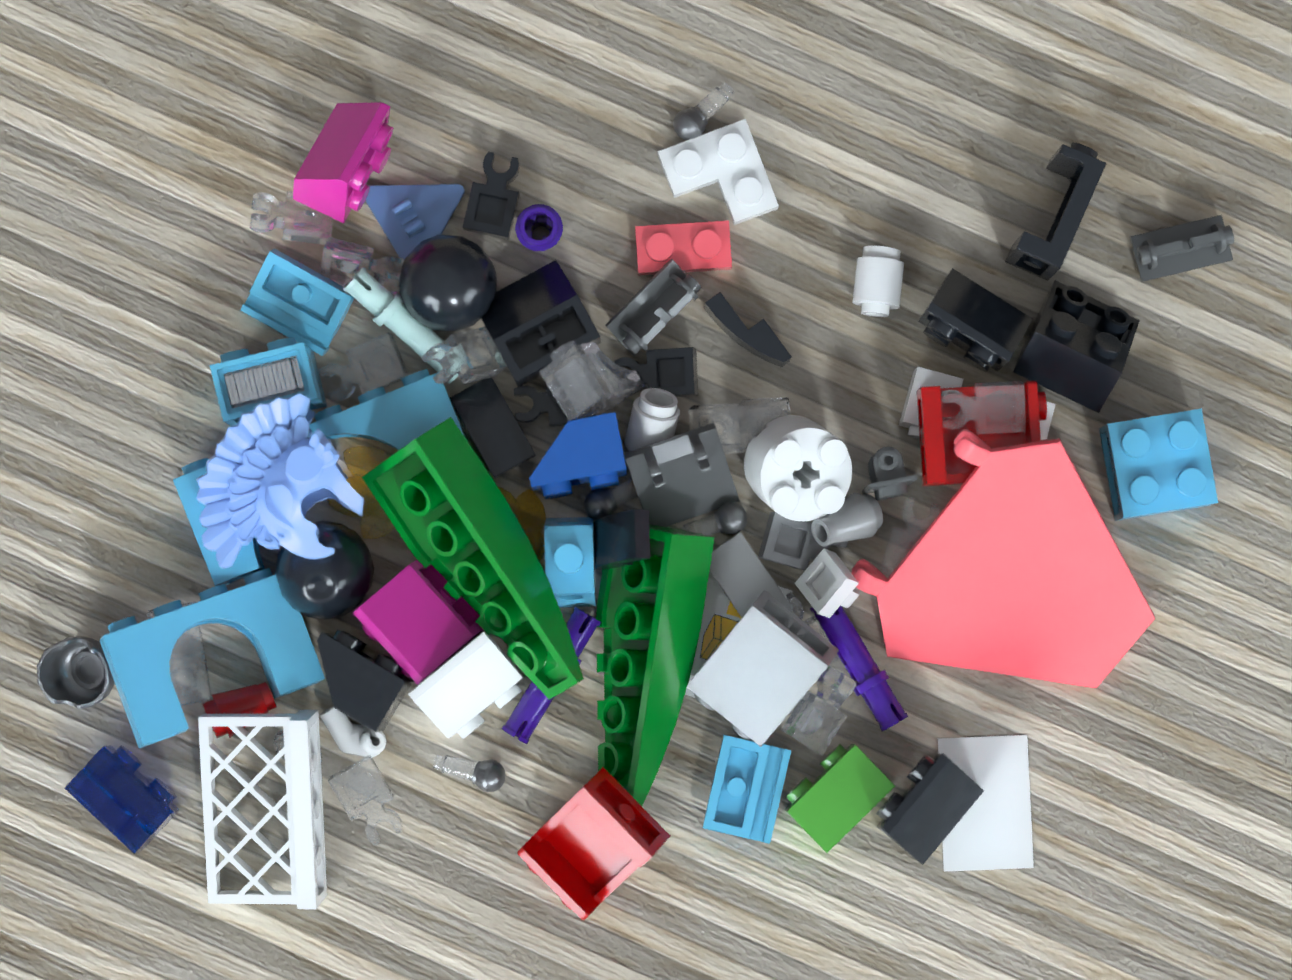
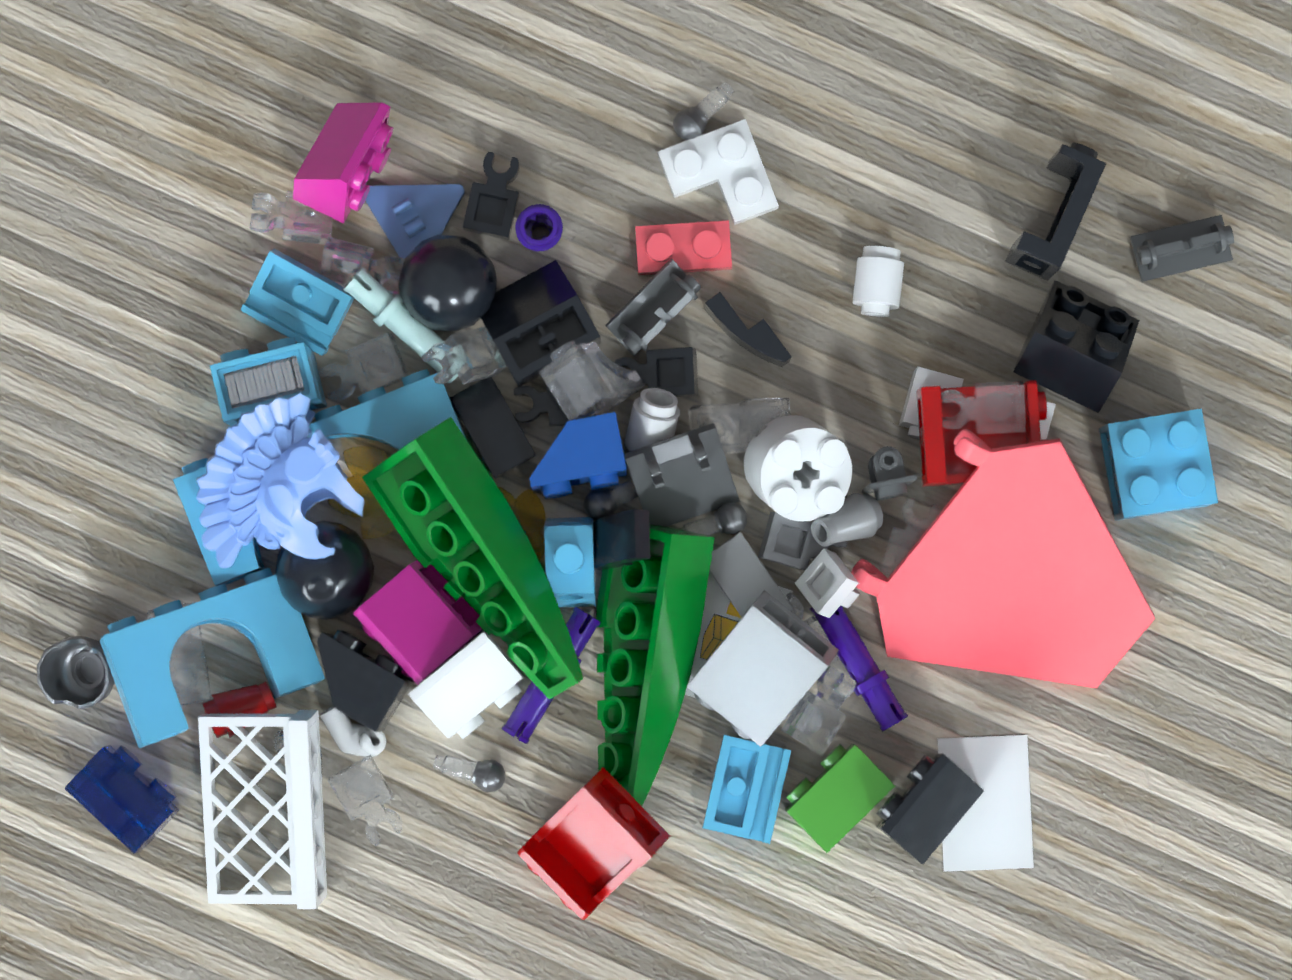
black slope [918,268,1033,372] -> none

